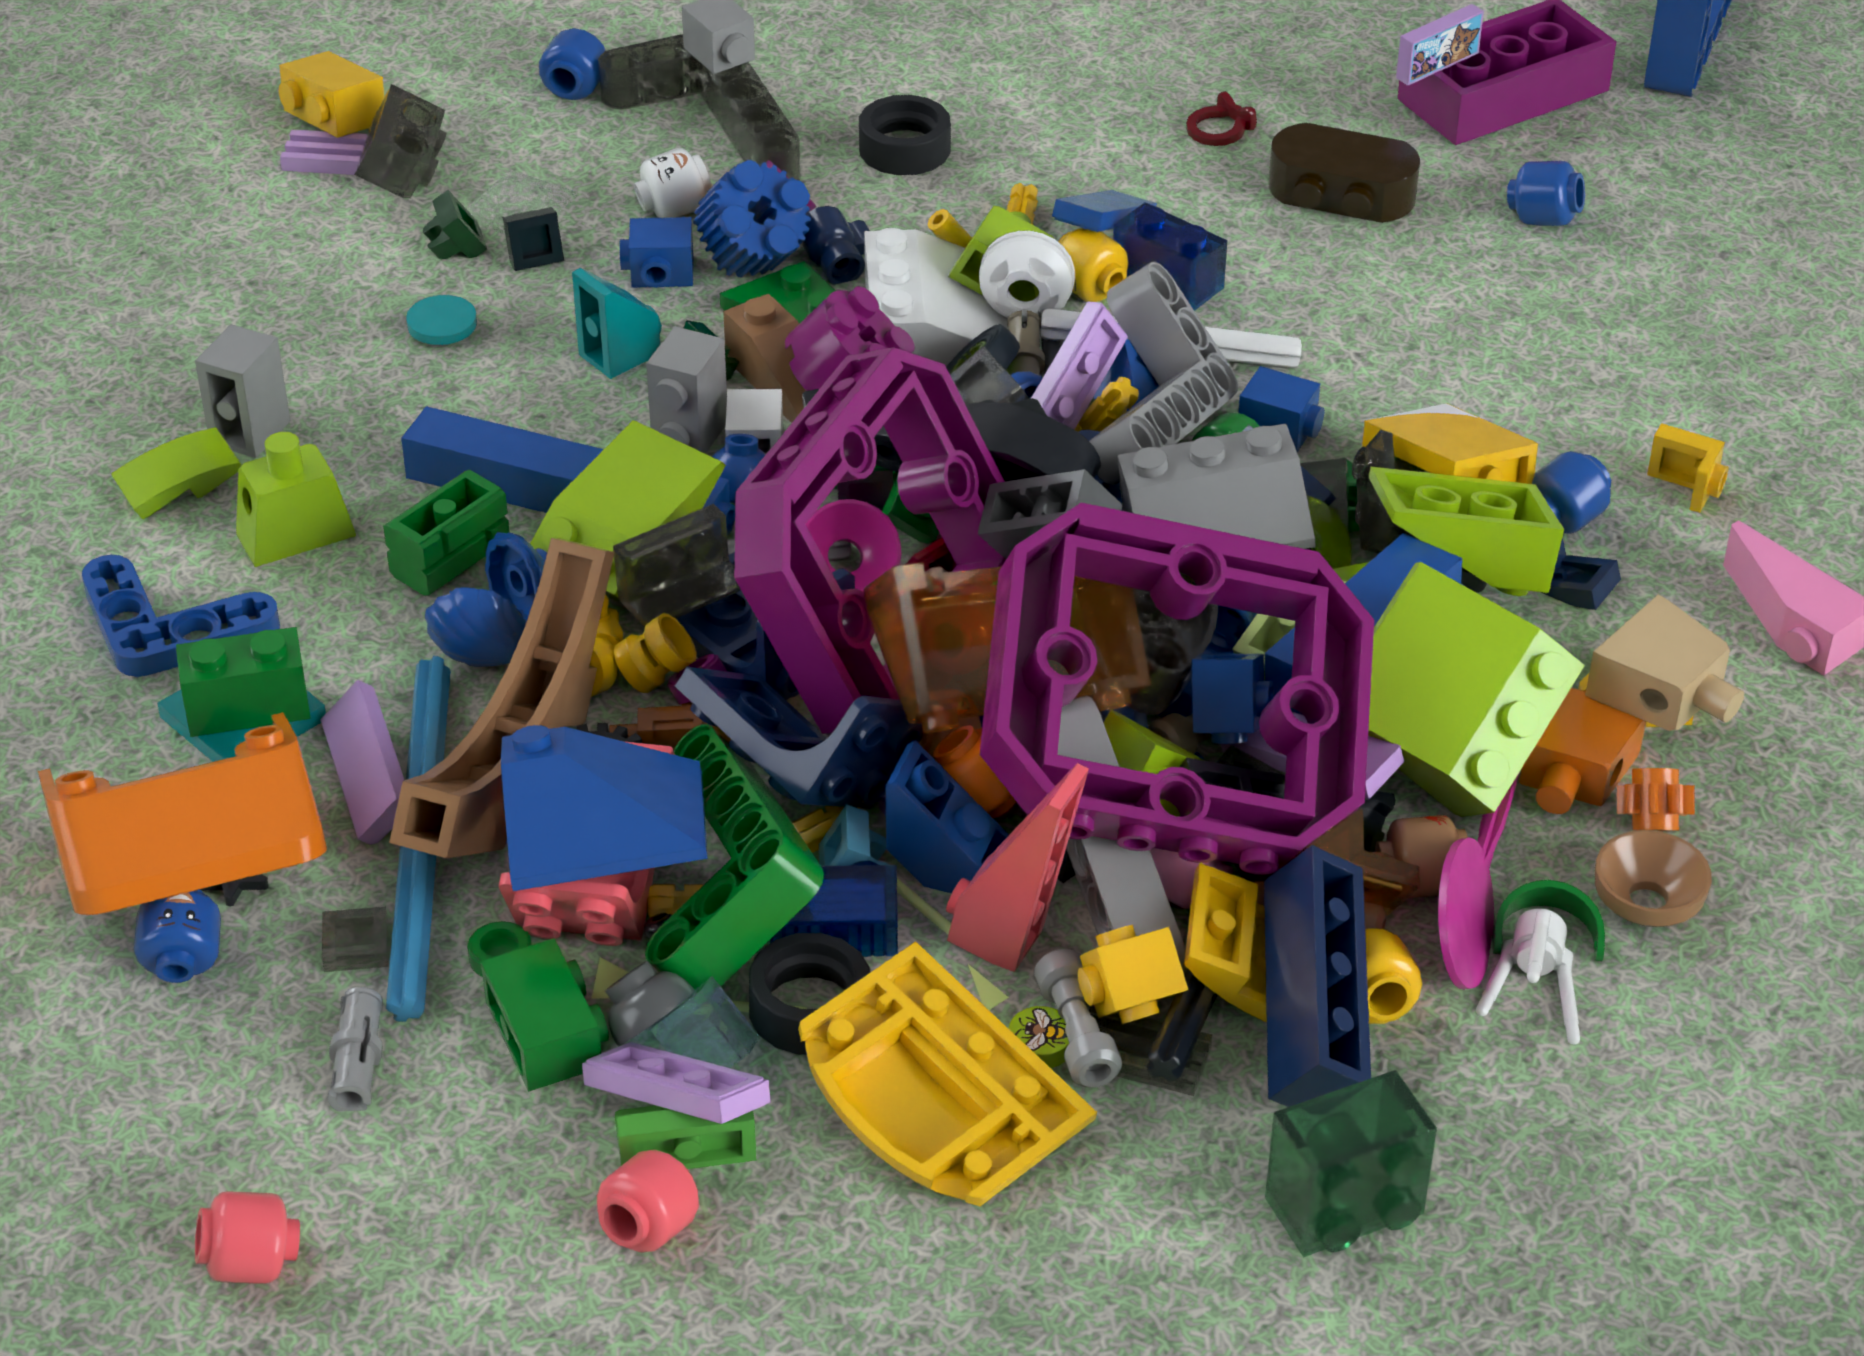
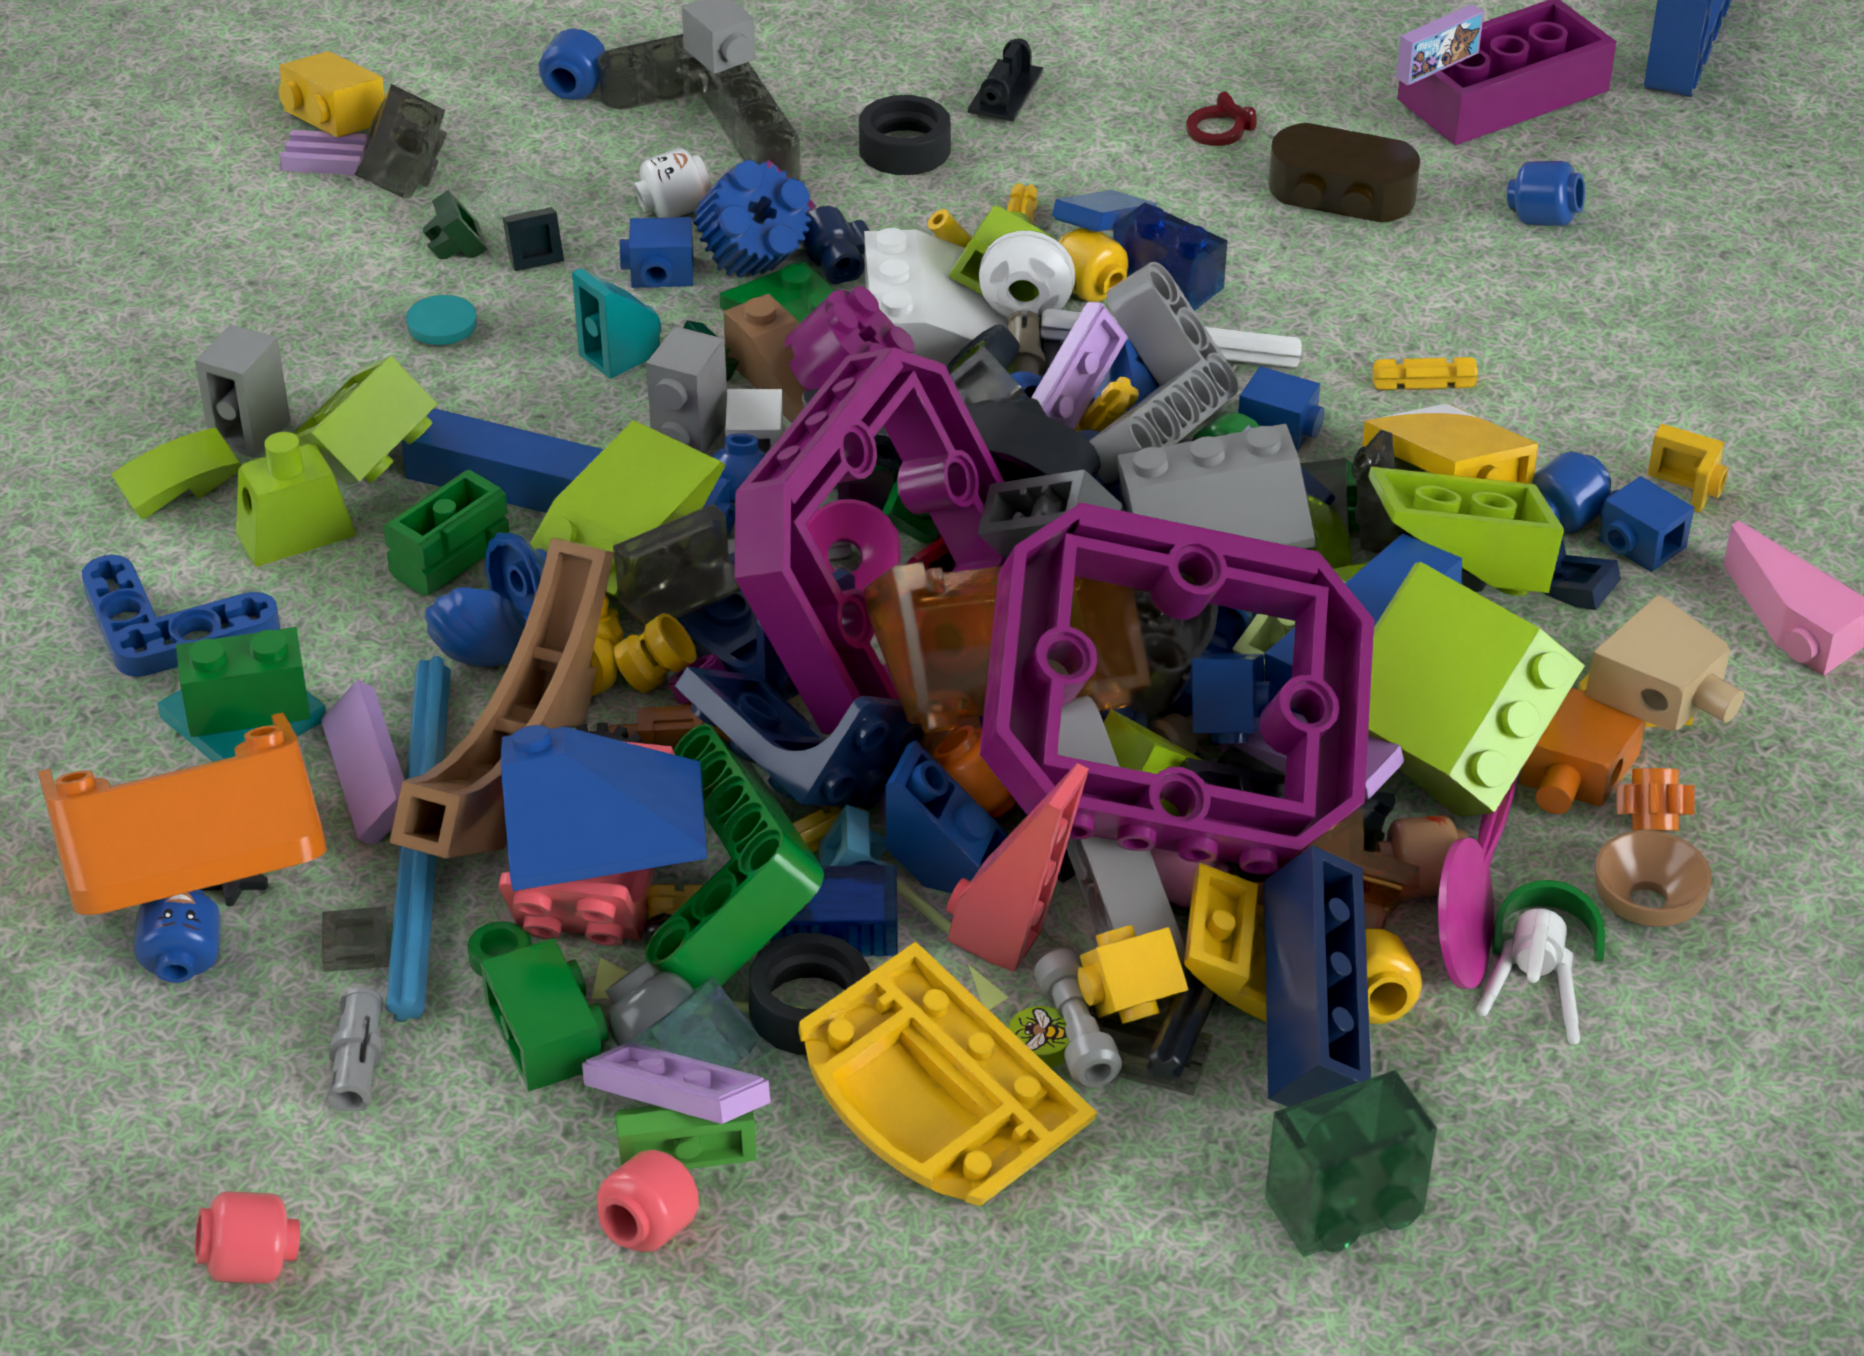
none -> lime slope [293,355,438,485]
none -> black hinge [968,38,1043,122]
none -> yellow axle [1372,357,1478,390]
none -> blue brick [1598,476,1694,572]

